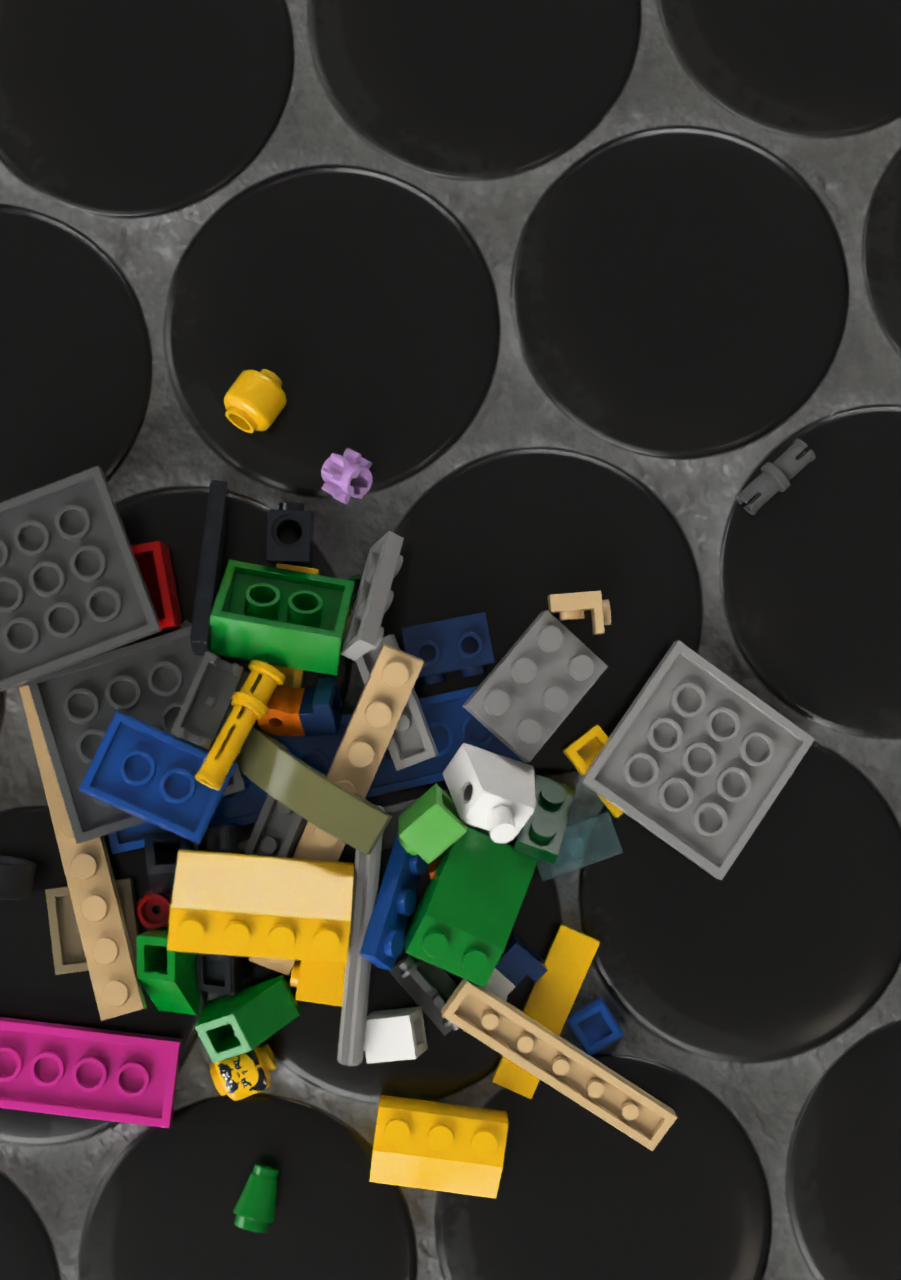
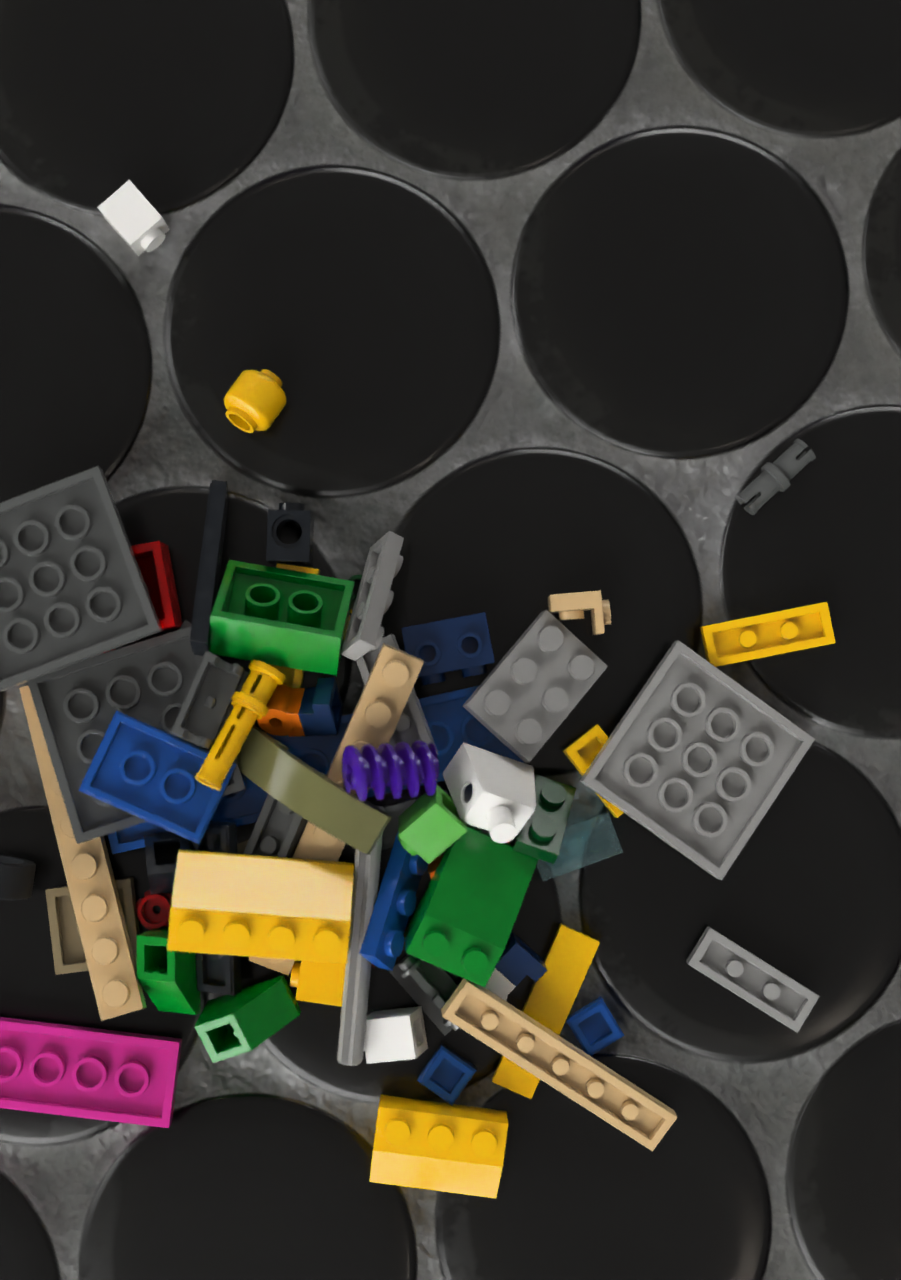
yellow head [209,1044,277,1101] -> none
green cone [233,1164,279,1233] -> none
lavender gear [321,448,373,504] -> none
none -> white brick [97,180,170,257]
none -> dark purple piece [342,741,439,802]
none -> blue tile [417,1043,477,1105]
none -> light grey plate [686,926,820,1033]
none -> yellow plate [700,602,836,667]

